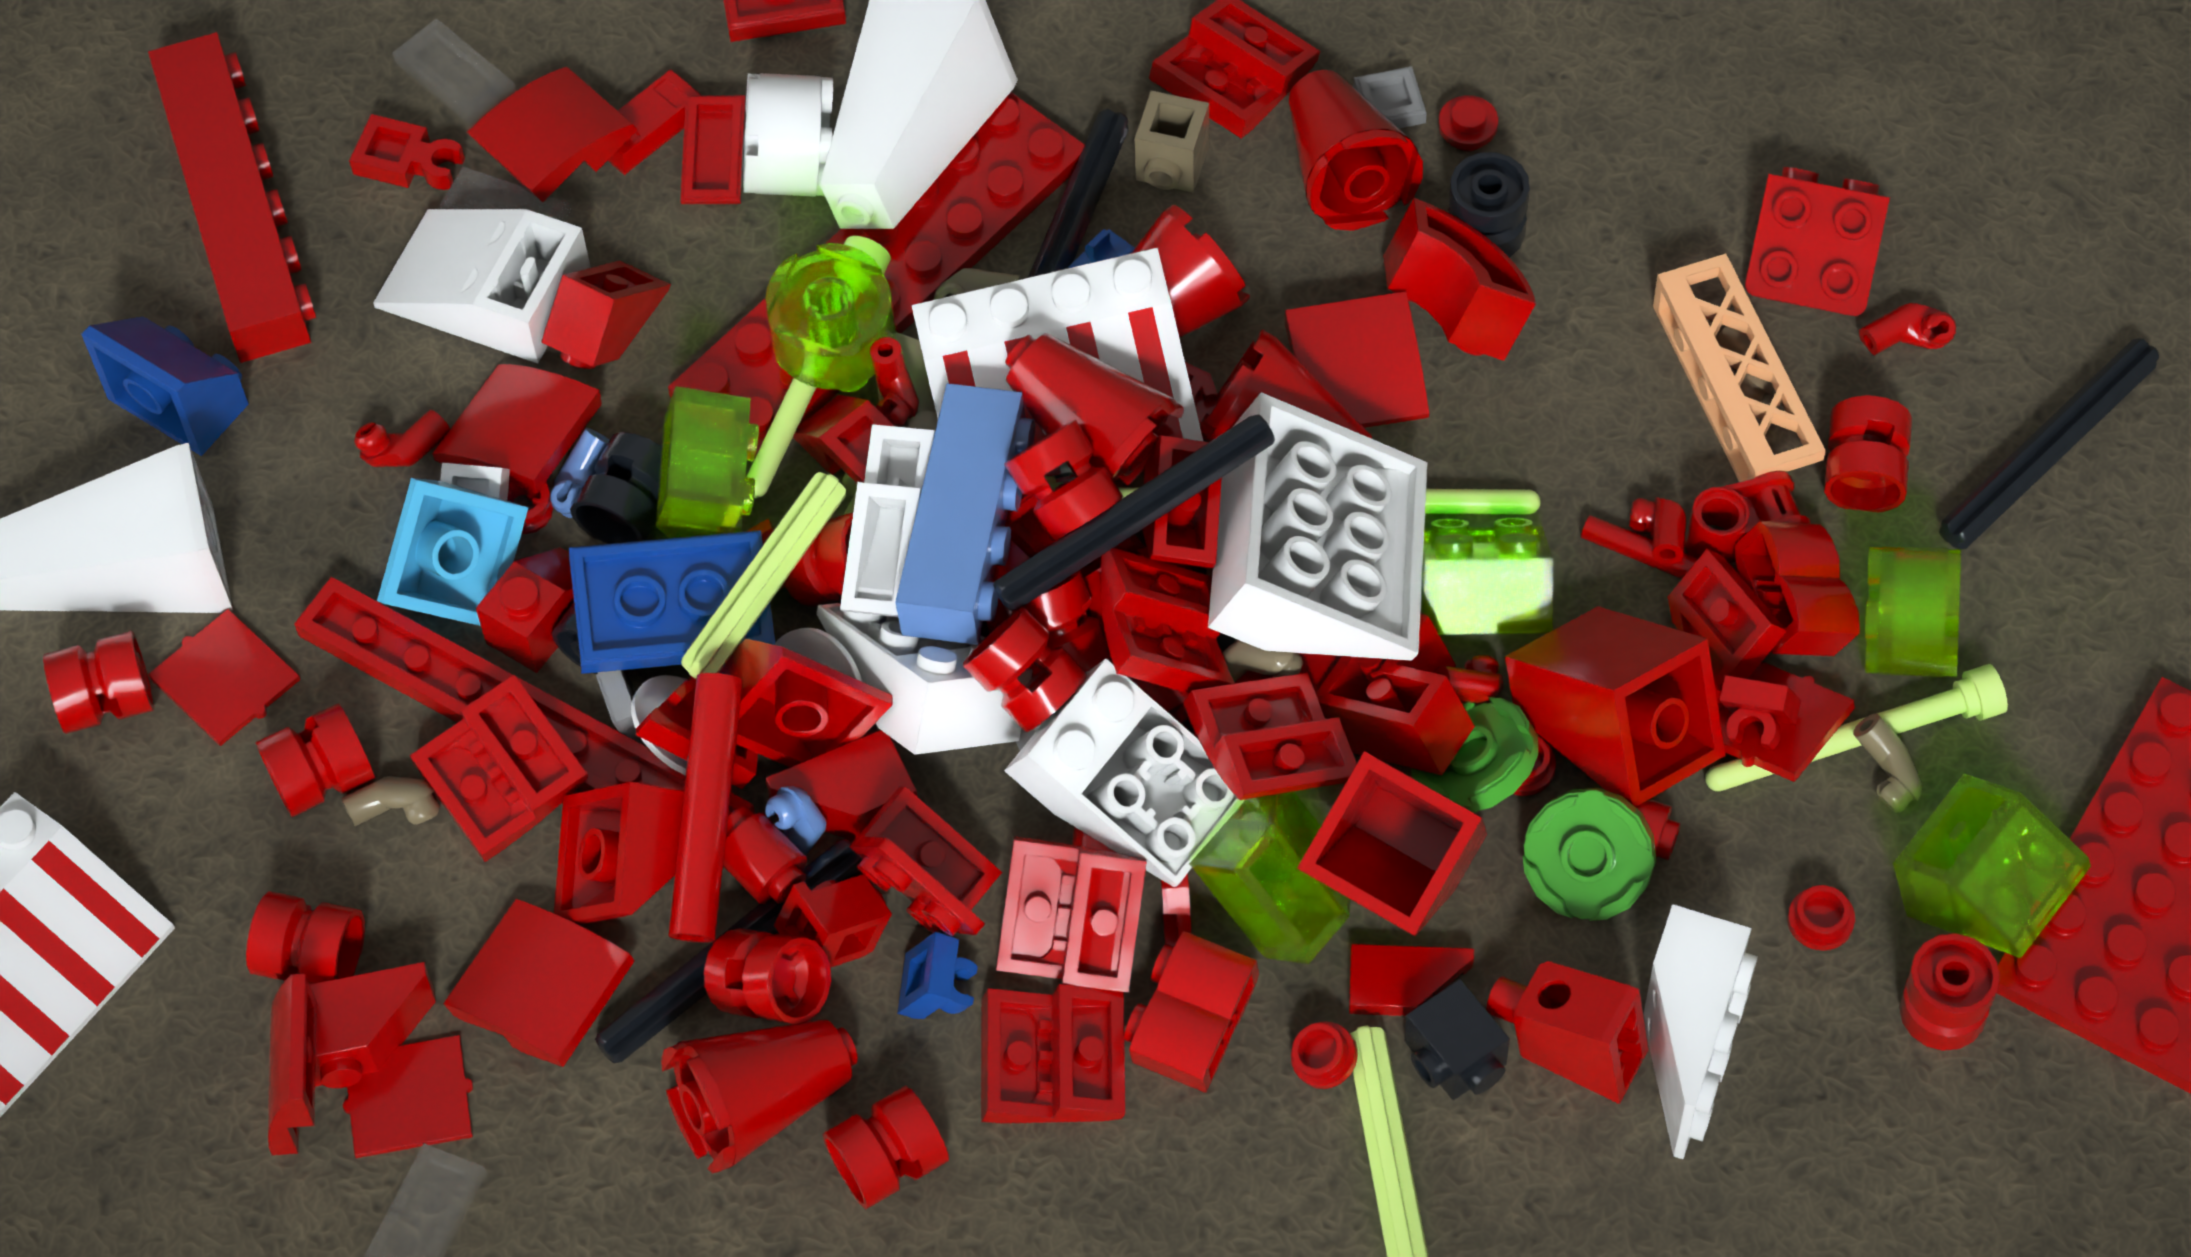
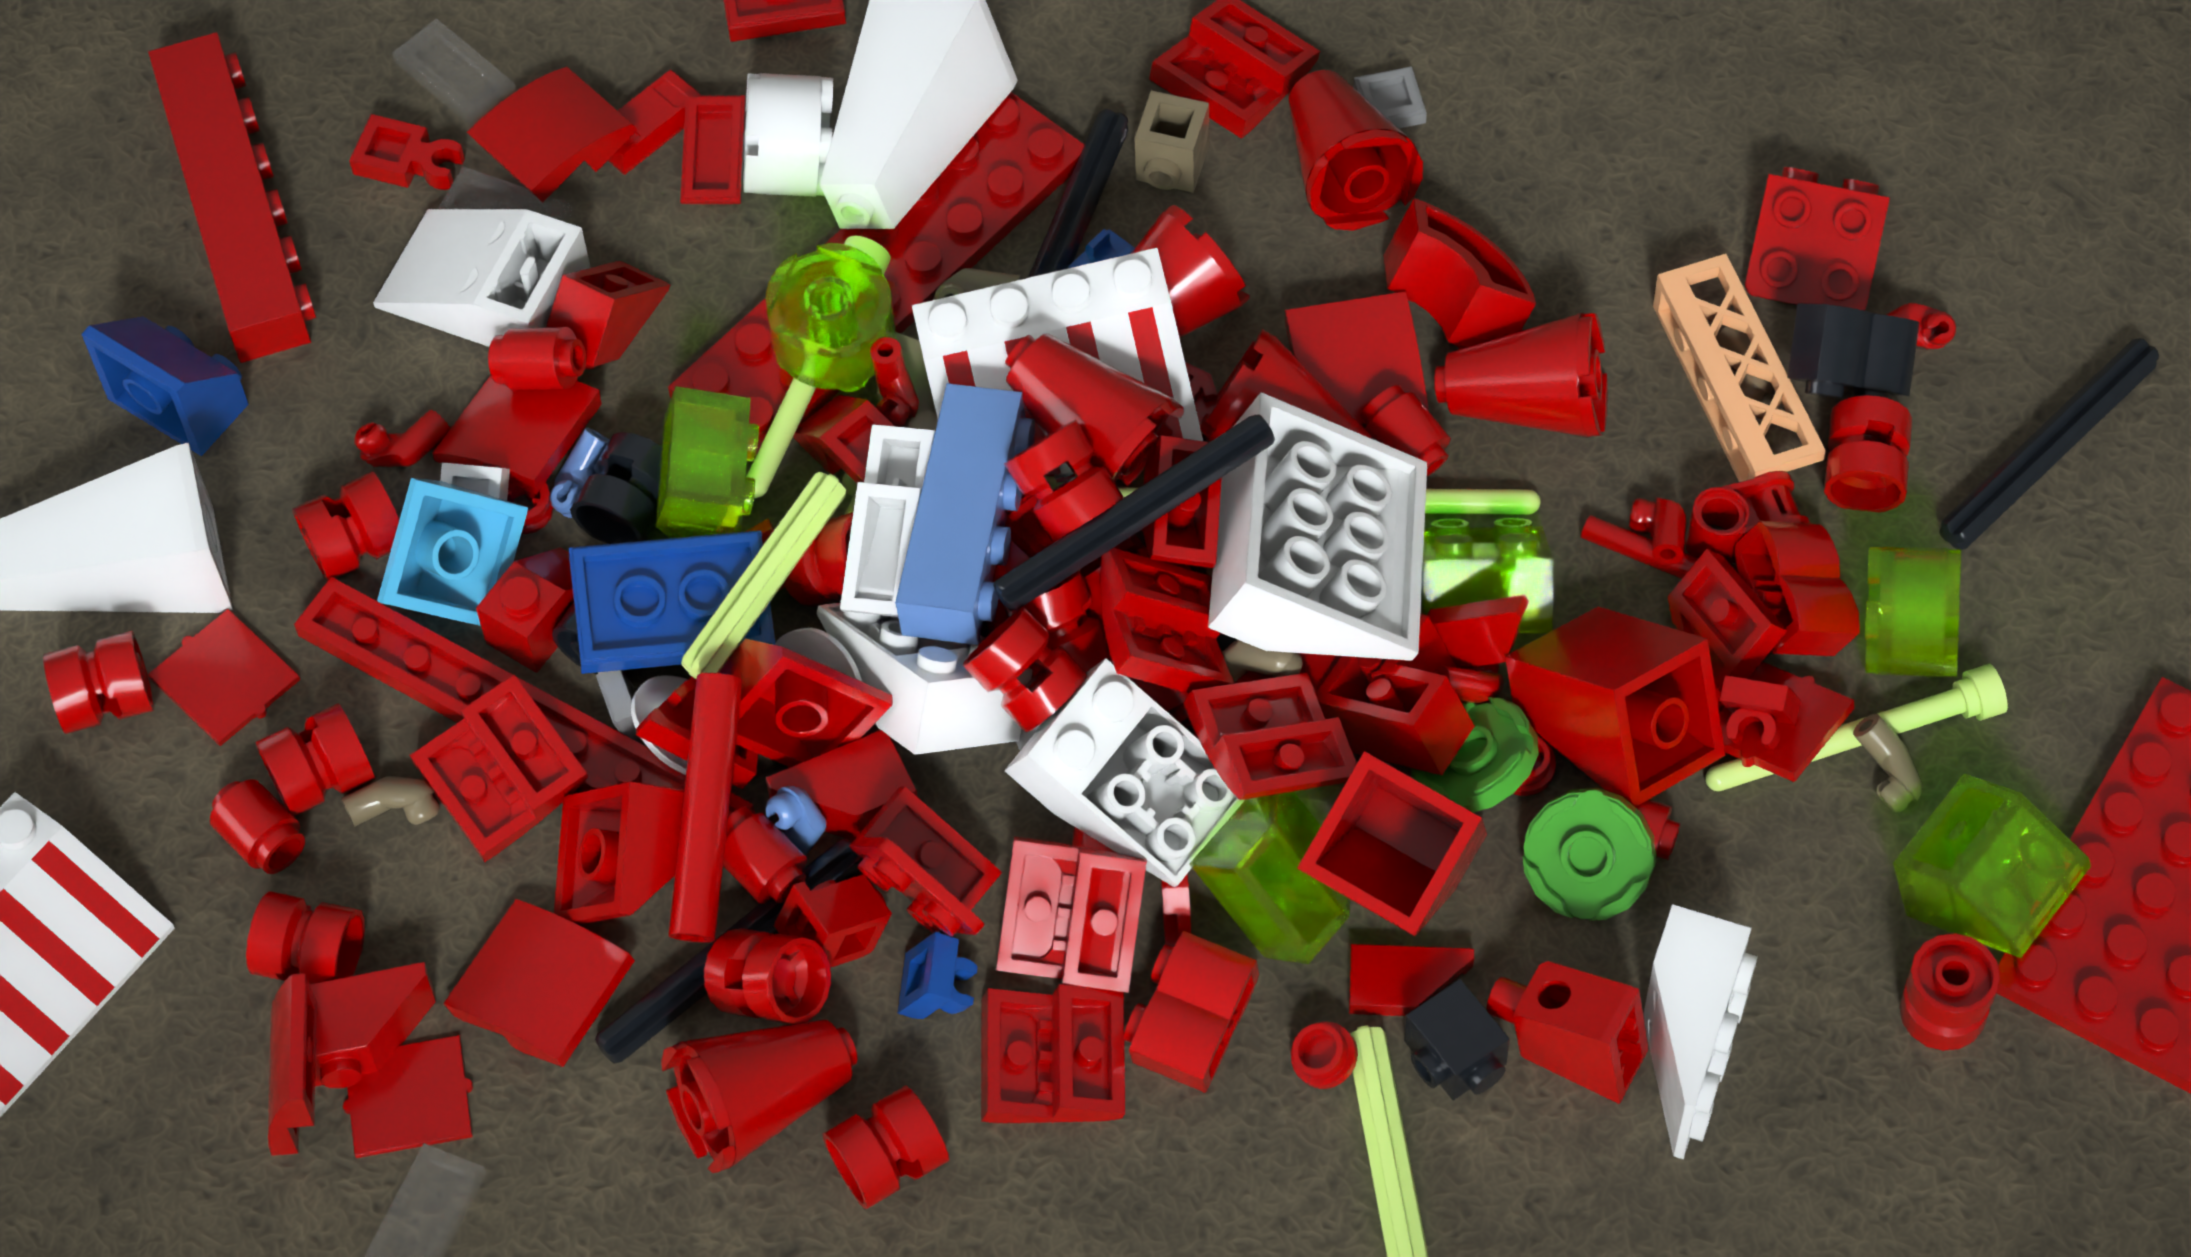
red plate [1438,95,1498,151] -> none
black wheel [1448,152,1530,258] -> none
red plate [1787,885,1855,951] -> none
none -> red brick [210,779,305,874]
none -> red wheel [292,471,400,581]
none -> red brick [488,327,586,390]
none -> red brick [1361,384,1451,476]
none -> red tile [1427,595,1529,668]
none -> red cone [1434,313,1608,438]
none -> black brick [1787,303,1920,399]

